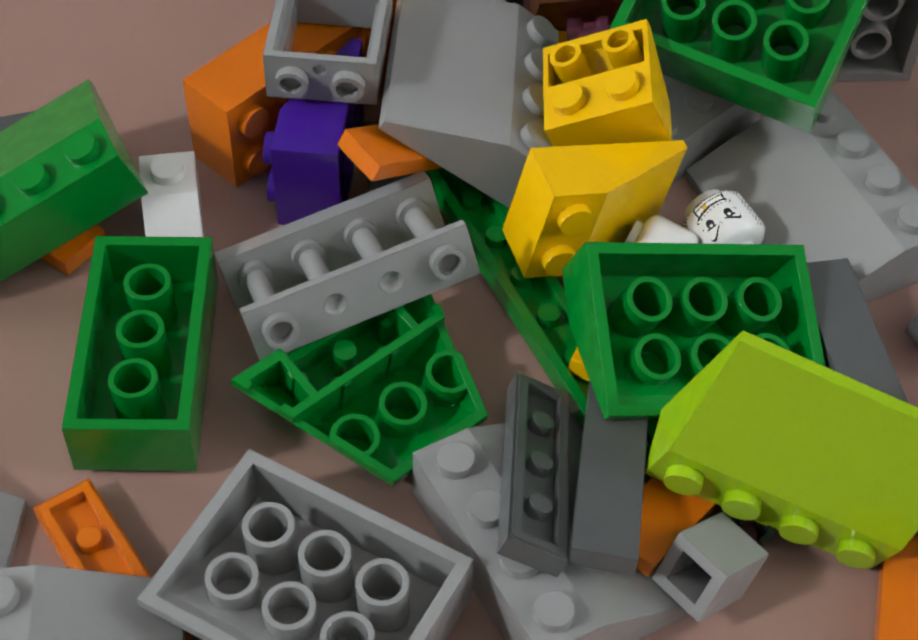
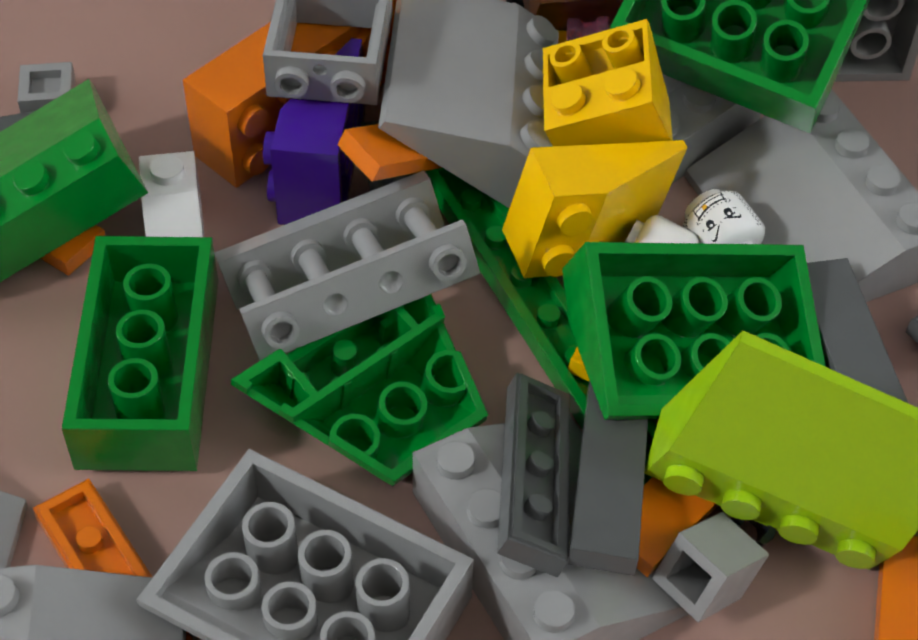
none -> light grey plate [17,62,75,113]

